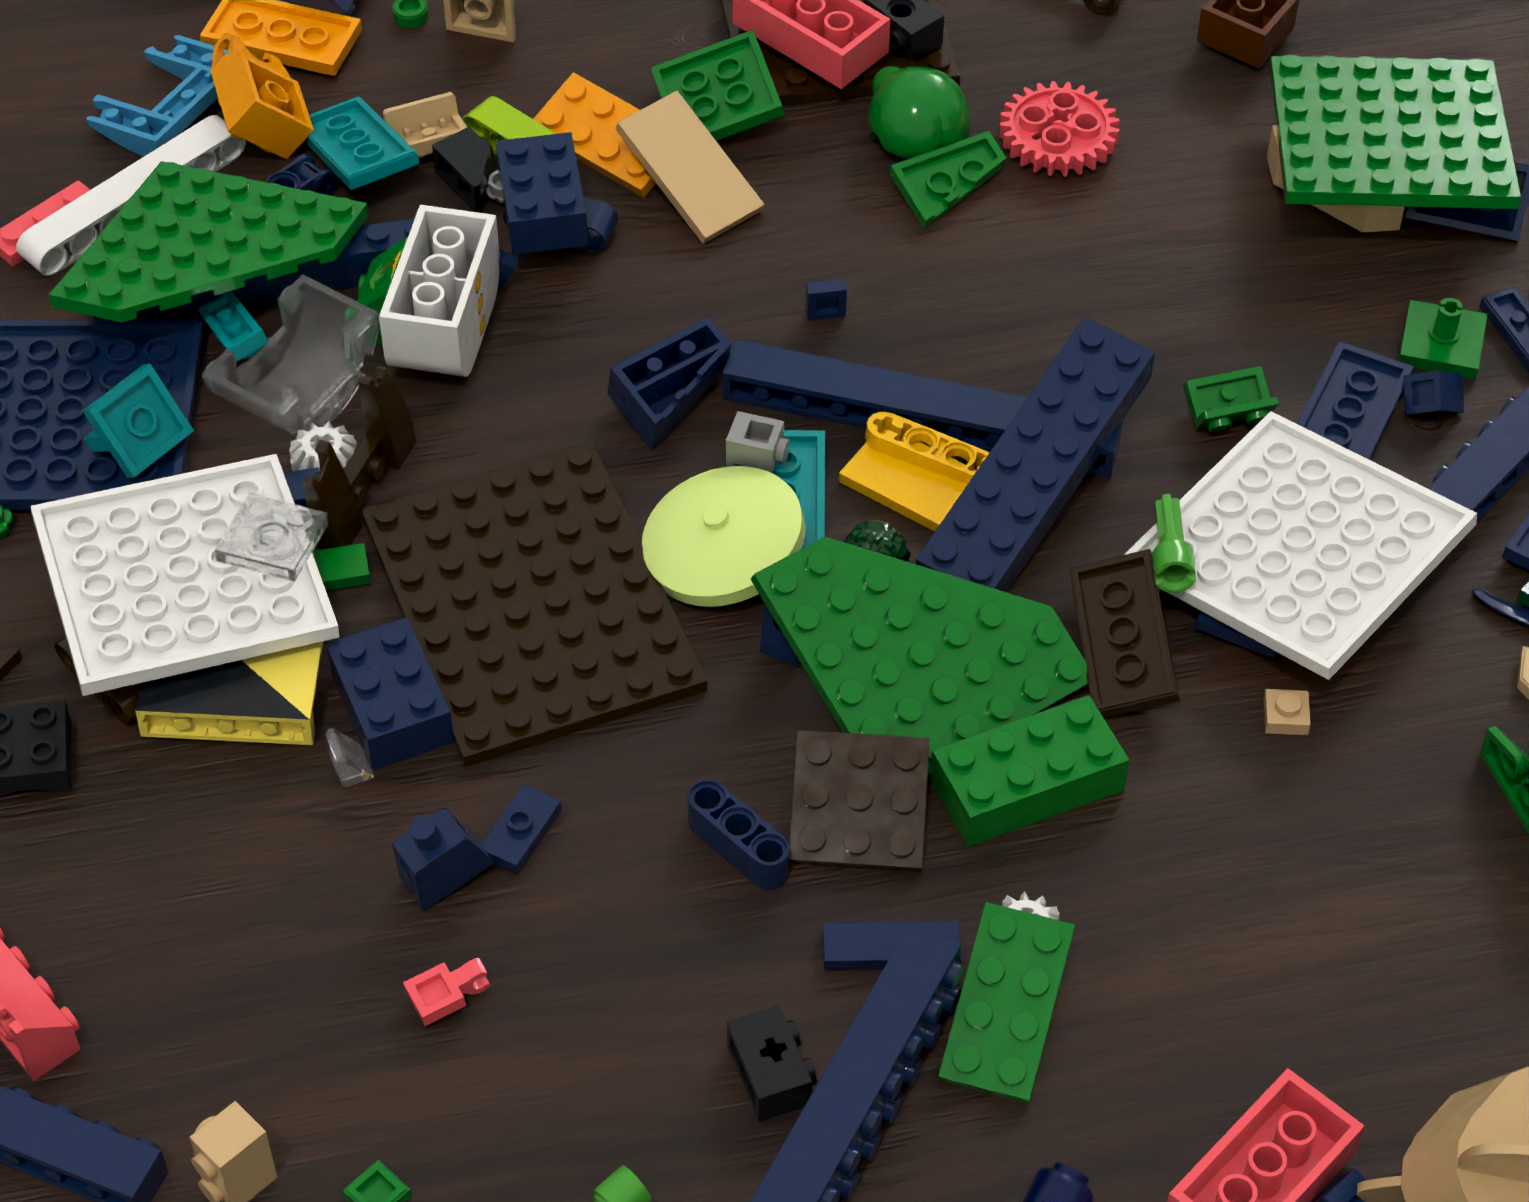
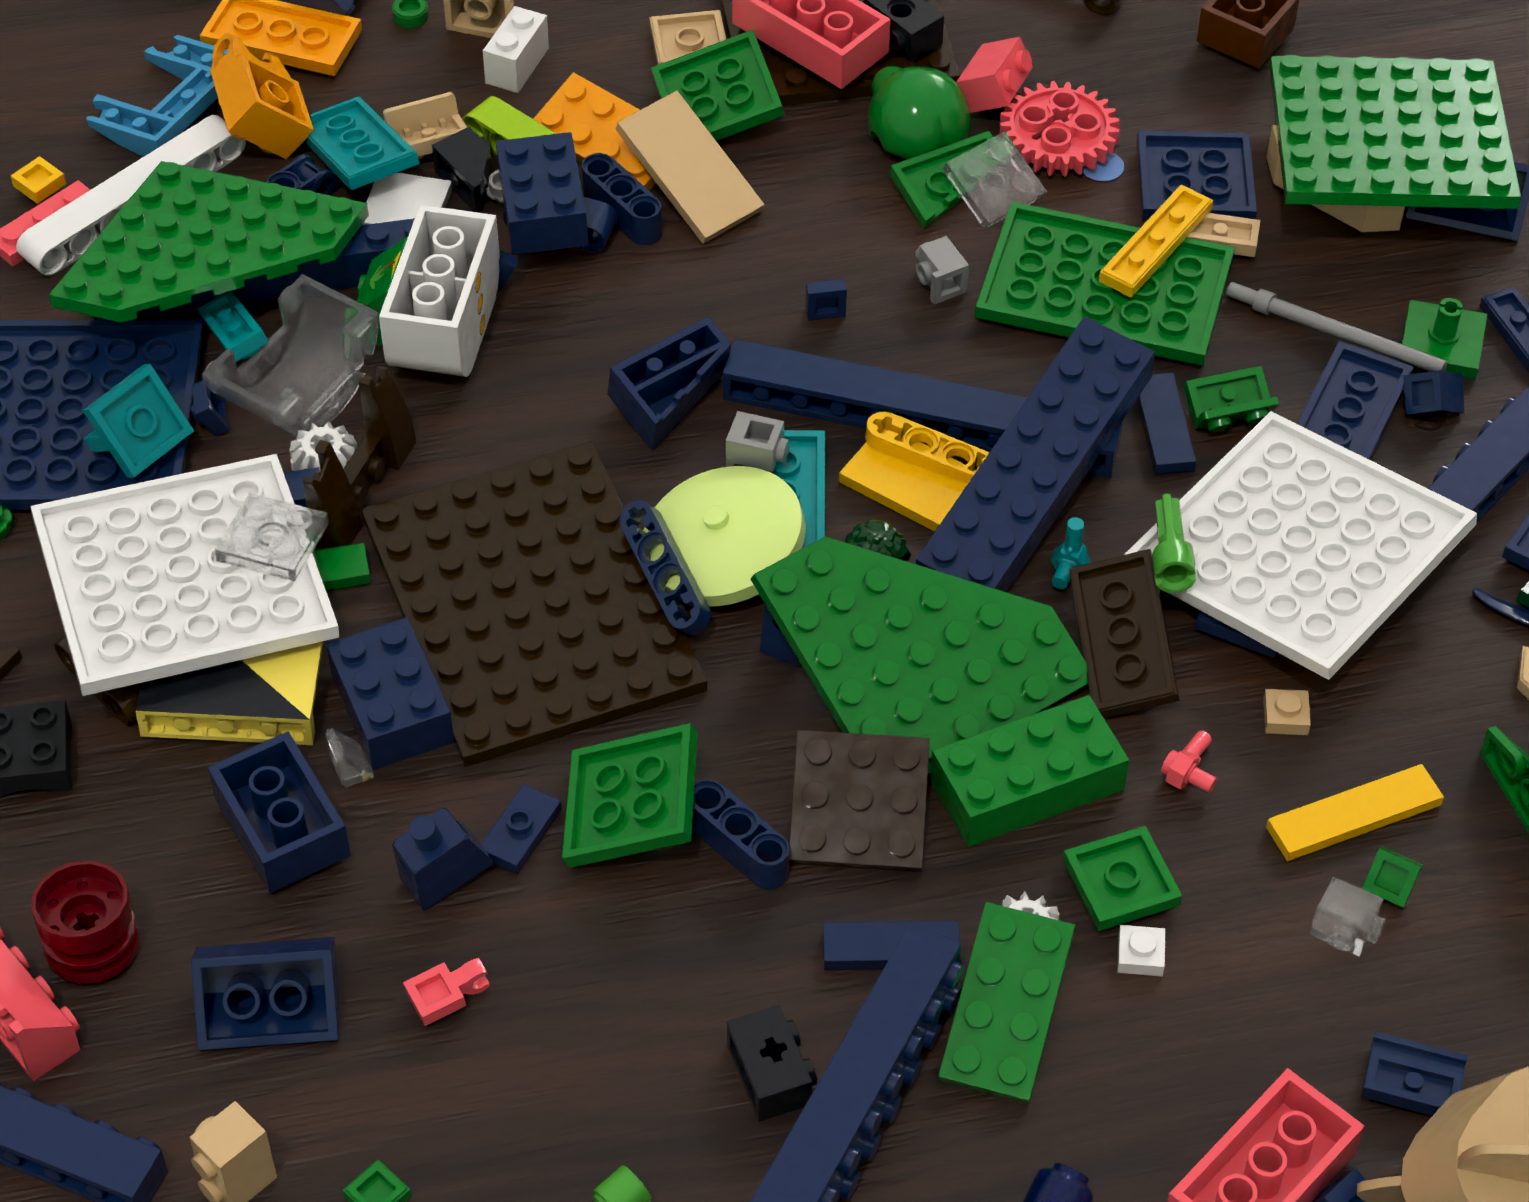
none -> yellow plate [11,156,66,204]
none -> dark red wheel [31,860,139,984]
none -> dark blue plate [190,379,230,437]
none -> dark blue slope [191,937,339,1050]
none -> dark blue brick [207,731,351,893]
none -> white tile [362,173,452,225]
none -> white brick [483,6,549,93]
none -> green plate [562,723,698,868]
none -> dark blue beam [582,153,662,246]
none -> dark blue beam [620,500,711,635]
none -> tan tile [649,10,726,65]
none -> light grey brick [915,236,969,305]
none -> clear plate [943,131,1047,229]
none -> coral brick [956,37,1033,113]
none -> green plate [975,201,1235,366]
none -> teal piece [1050,517,1091,589]
none -> green plate [1063,826,1182,931]
none -> medium blue sticker [1082,153,1124,181]
none -> yellow tile [1099,184,1213,298]
none -> white plate [1117,925,1165,977]
none -> dark blue plate [1137,130,1257,220]
none -> dark blue tile [1137,372,1196,474]
none -> coral piece [1161,731,1218,793]
none -> tan plate [1187,213,1260,257]
none -> light grey bar [1226,282,1447,372]
none -> yellow tile [1266,764,1444,861]
none -> clear brick [1310,877,1386,957]
none -> dark blue plate [1361,1032,1468,1116]
none -> green plate [1362,847,1423,908]

